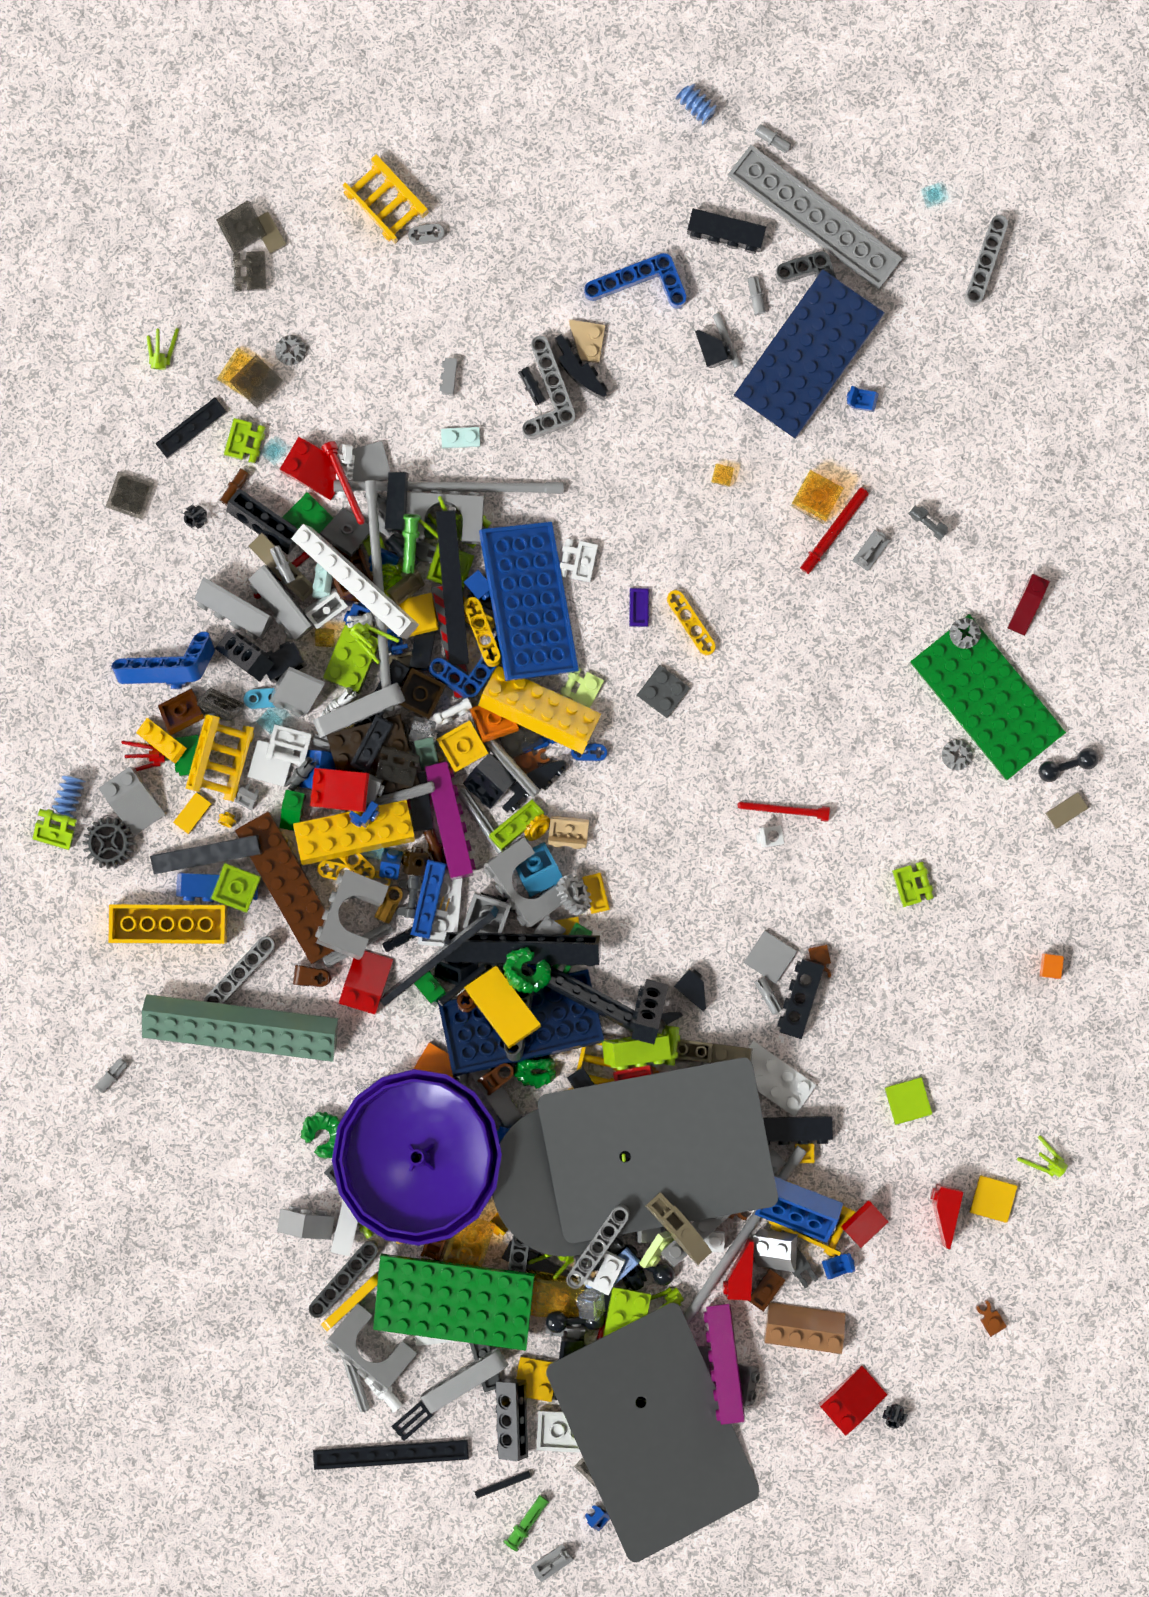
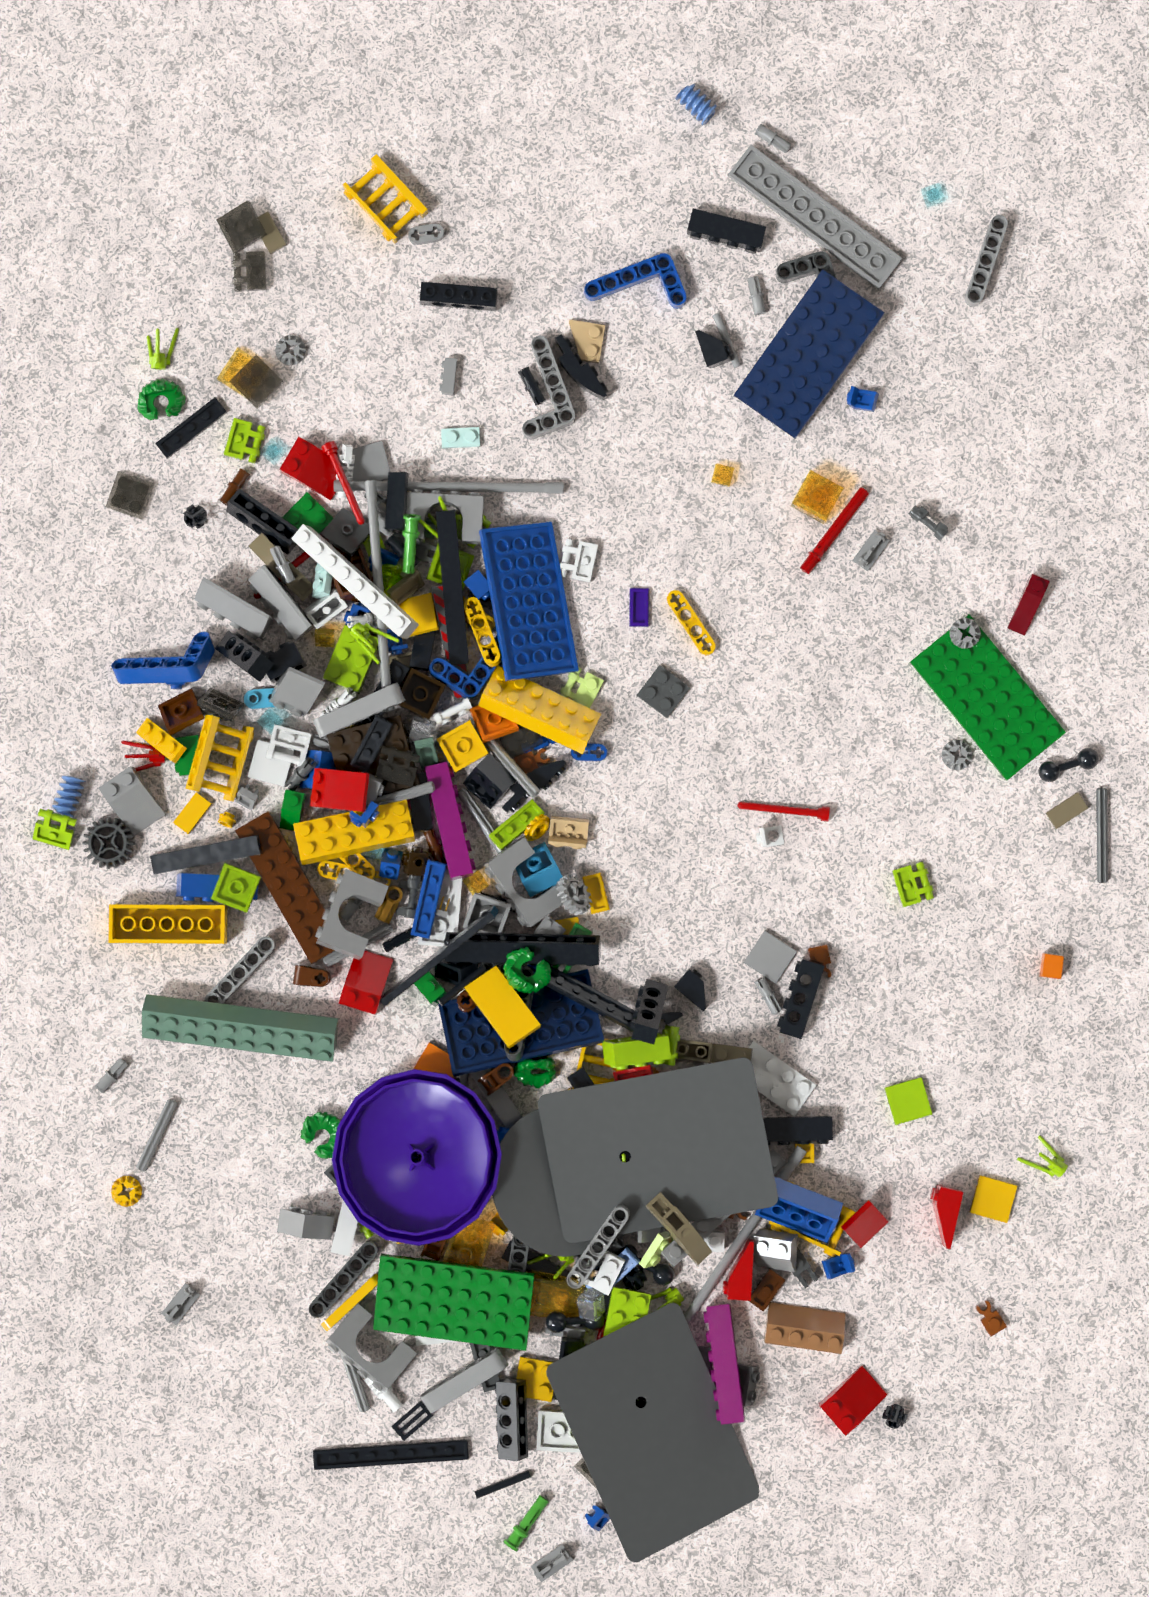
none -> yellow gear [111,1176,142,1207]
none -> light grey axle [136,1099,177,1171]
none -> green piece [137,378,186,420]
none -> light grey hinge [161,1283,200,1325]
none -> light grey axle [338,898,363,922]
none -> black brick [420,282,498,311]
none -> clear yellow plate [463,870,489,895]
none -> dark grey axle [1096,788,1108,883]

